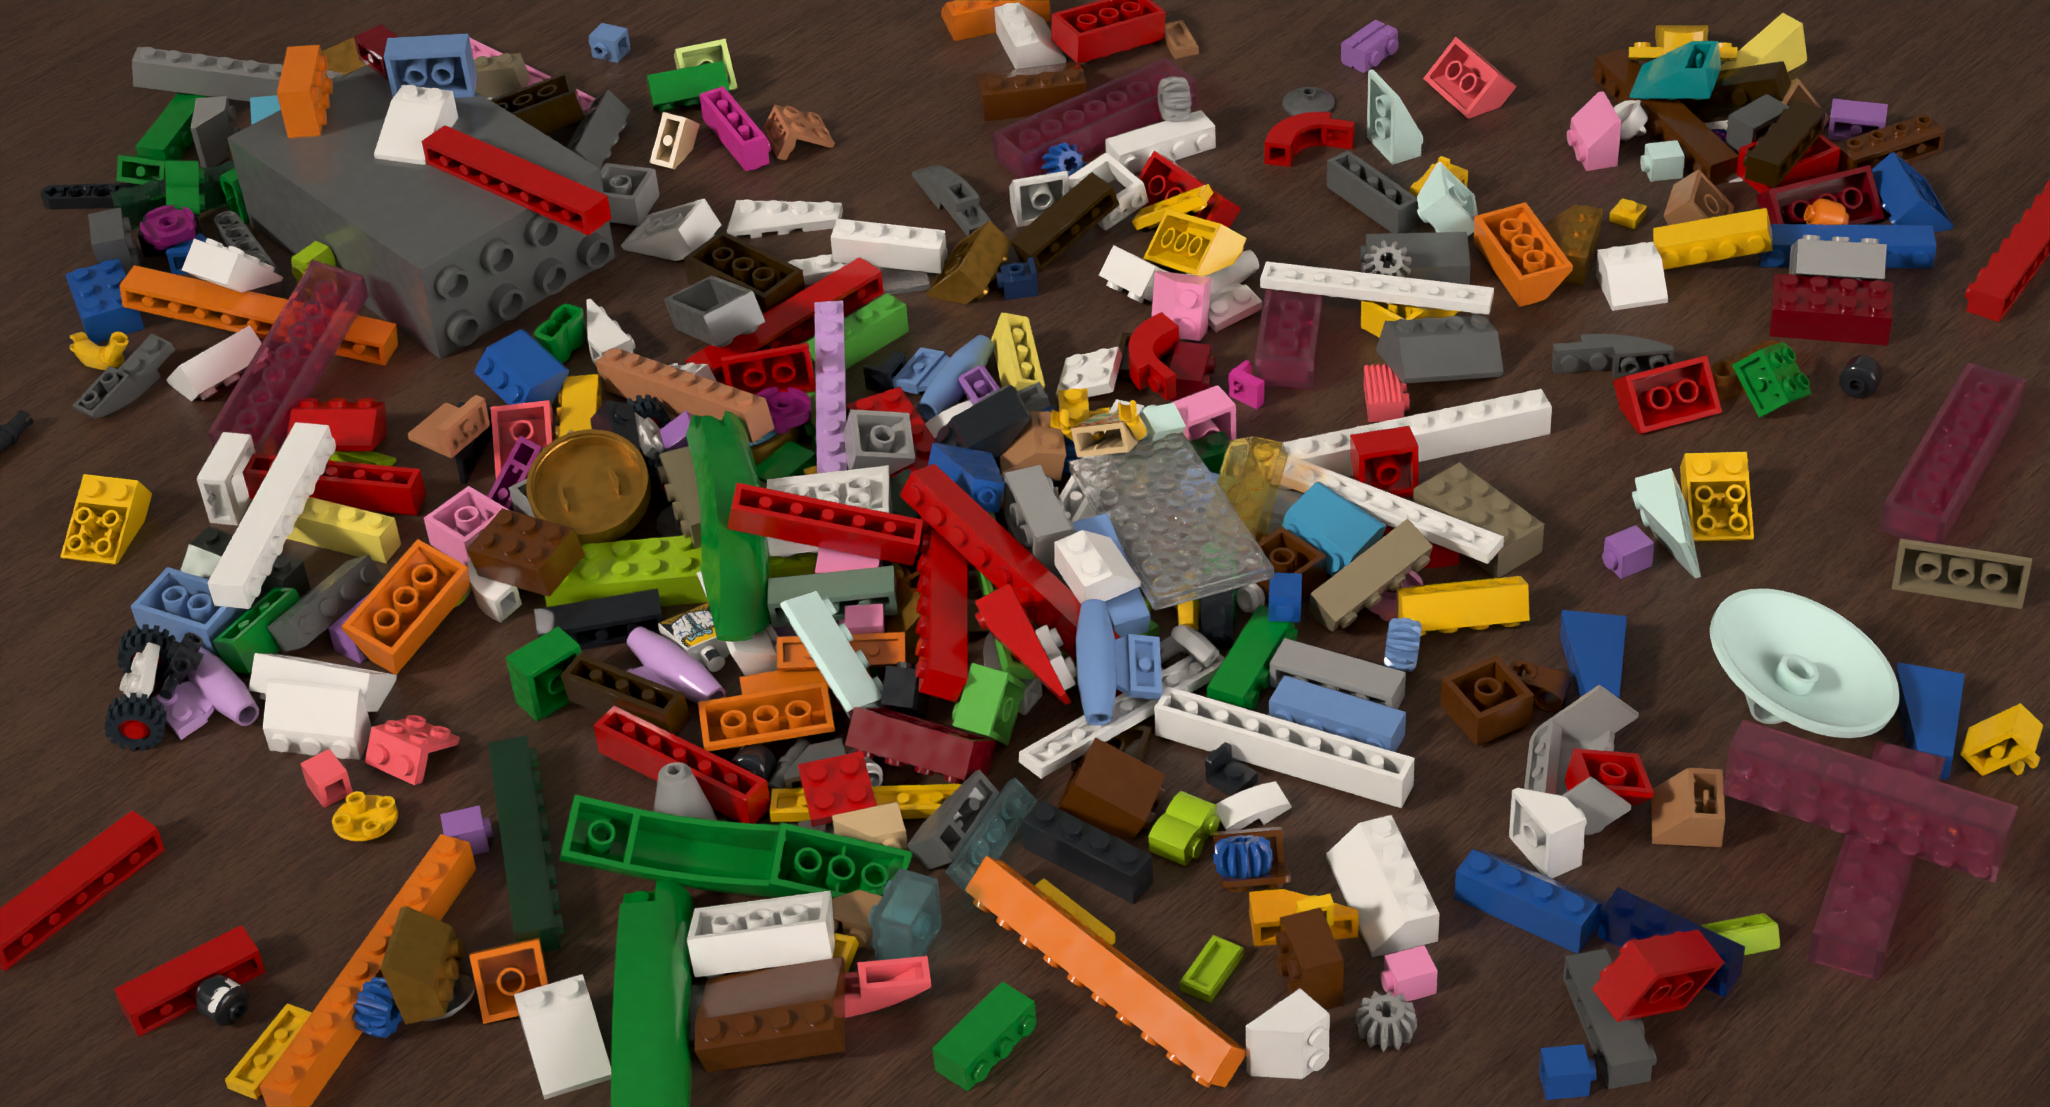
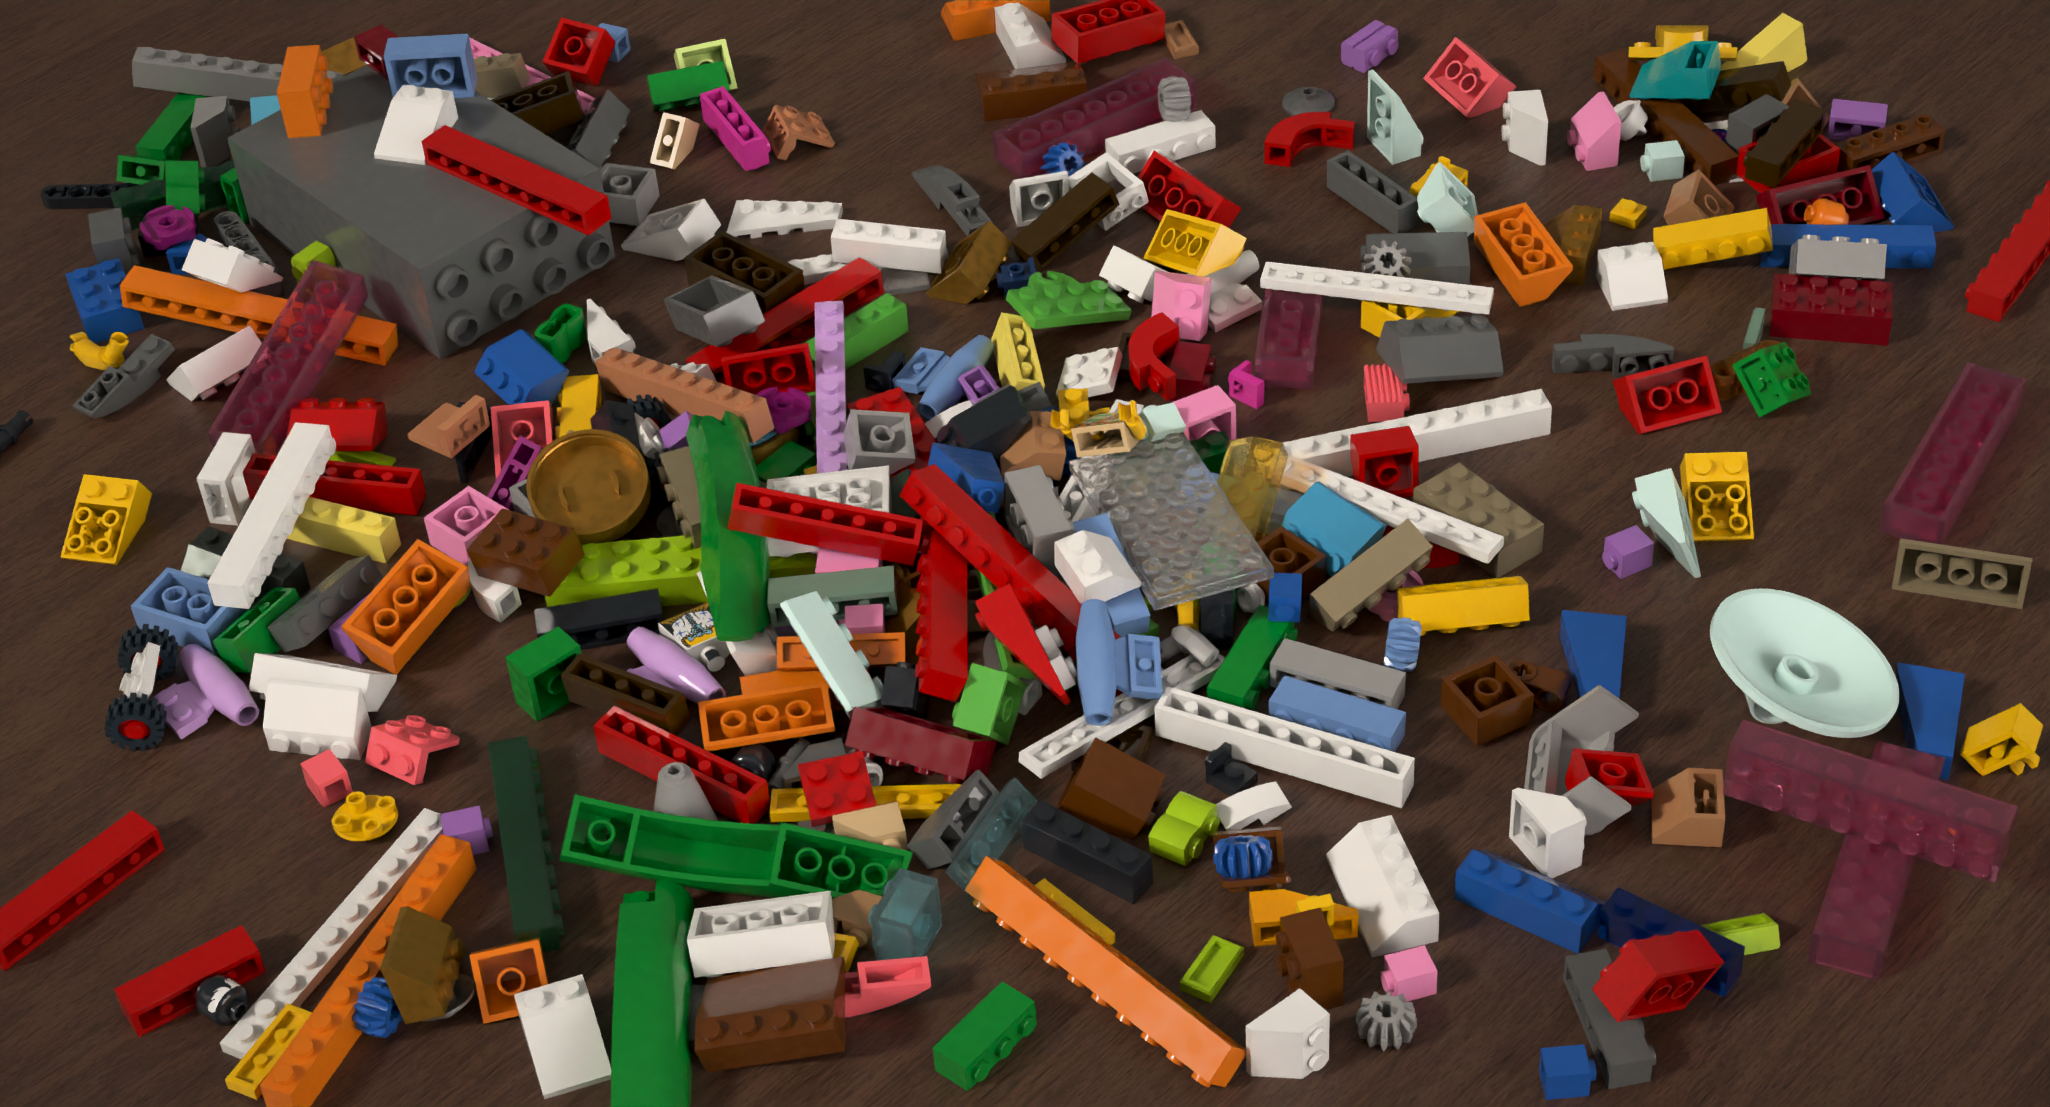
black piece [160,633,204,699] -> none
yellow plate [1132,184,1213,230] -> none
black head [1839,355,1882,399] -> none
none -> white plate [220,808,444,1059]
none -> red brick [542,17,616,87]
none -> bright green plate [1006,271,1132,329]
none -> white slope [1501,90,1548,166]
none -> sand green tile [1742,307,1766,359]

